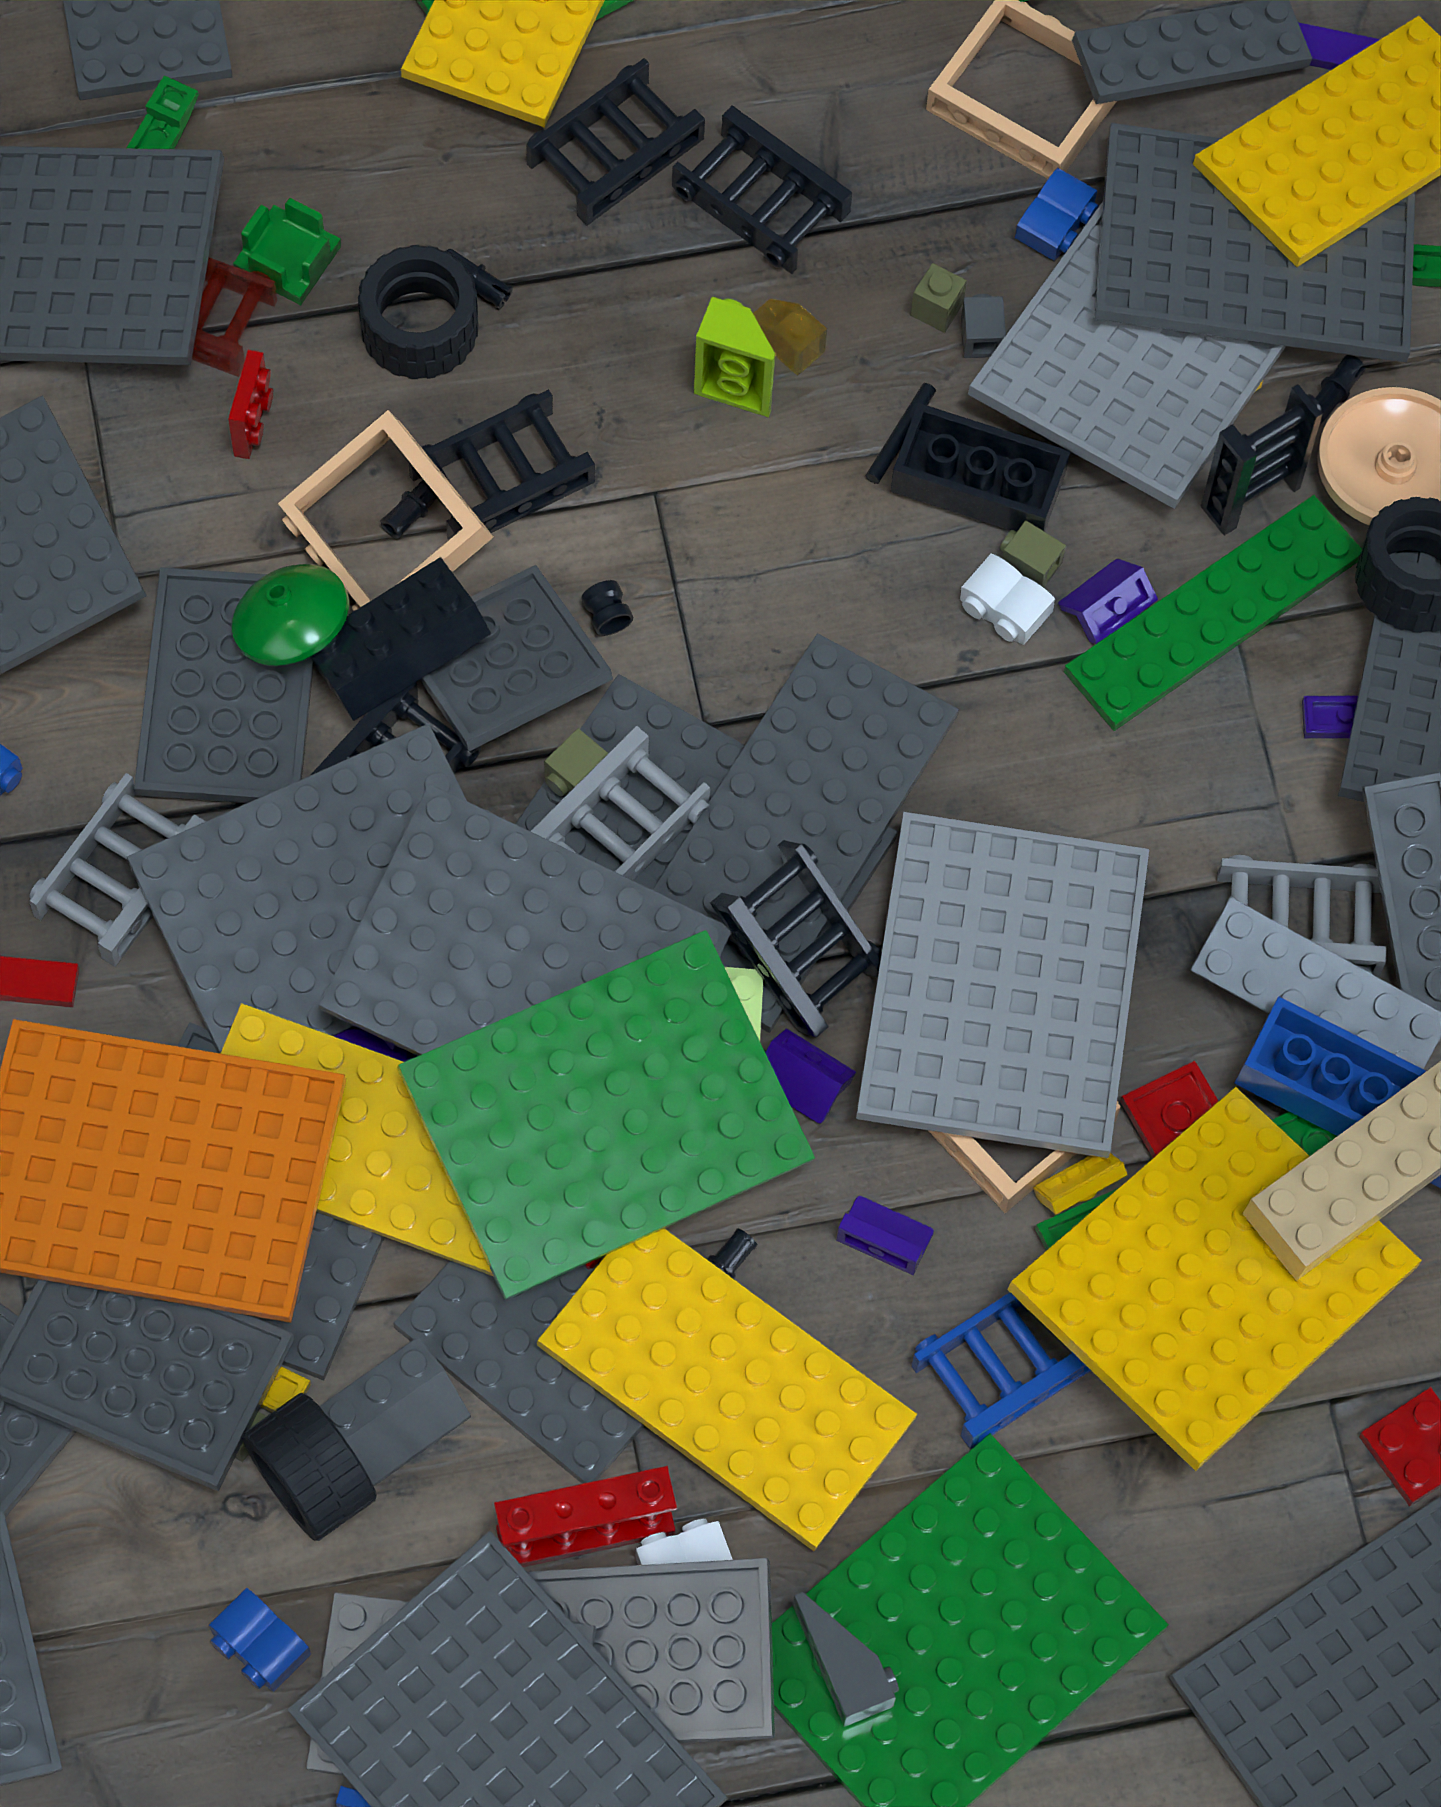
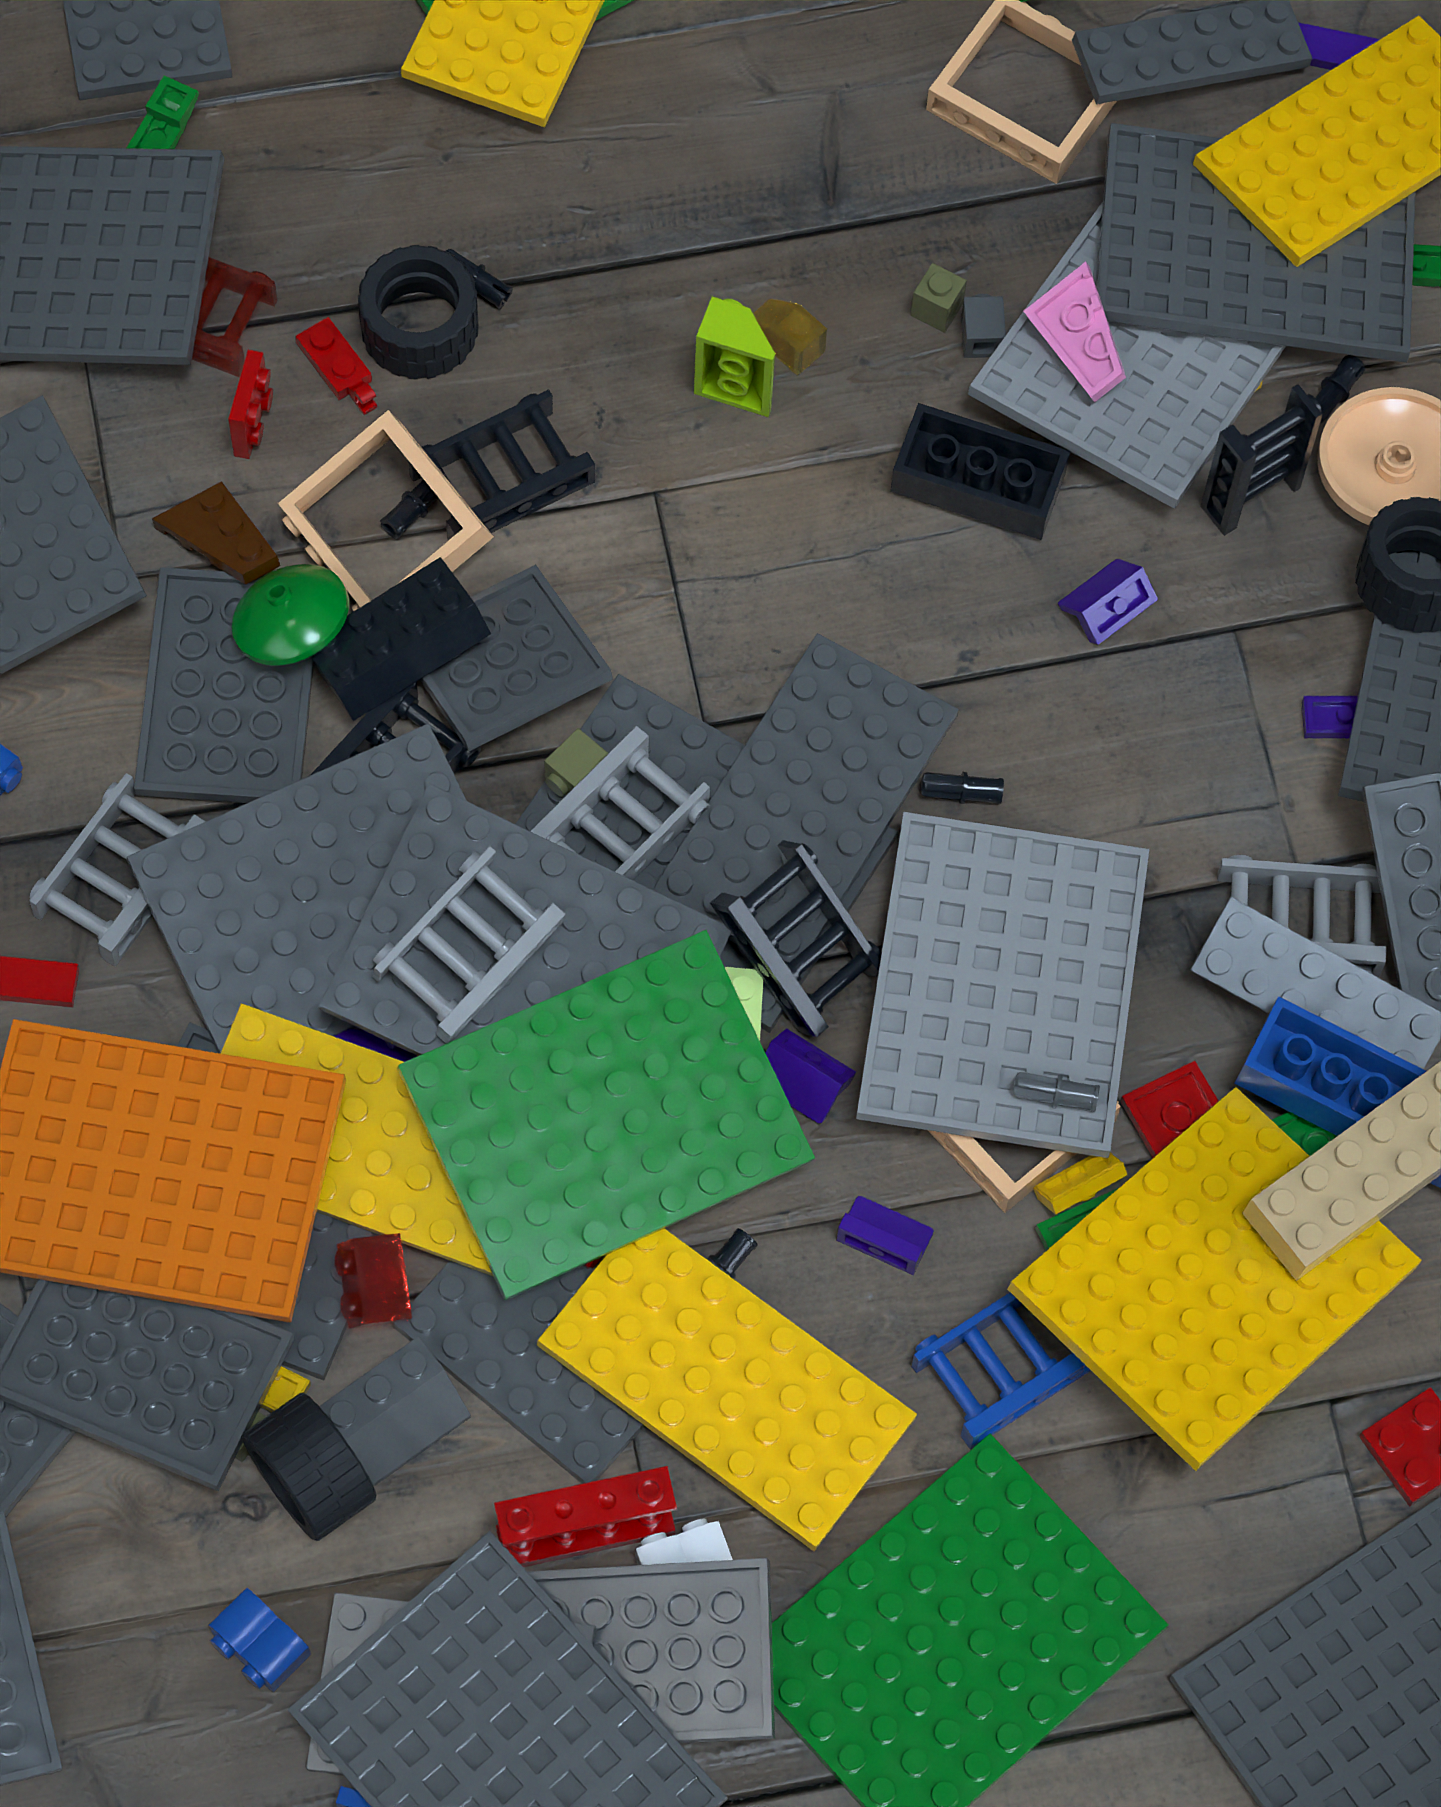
green panel [233,198,341,305] -> none
black fence [526,58,705,226] -> none
black wheel [581,580,634,636] -> none
black fence [672,105,852,274] -> none
dark grey slope [793,1592,899,1727] -> none
black bar [865,383,936,484] -> none
white brick [960,554,1055,645] -> none
olive brick [1000,521,1066,588] -> none
blue brick [1015,168,1099,261] -> none
green plate [1064,495,1362,731] -> none
none -> reddish brown wing [152,481,281,585]
none -> red plate [295,317,377,415]
none -> clear red brick [335,1233,412,1329]
none -> light grey fence [372,846,566,1044]
none -> black axle [921,771,1004,804]
none -> dark grey axle [1013,1072,1100,1112]
none -> bright pink wing [1023,262,1126,402]

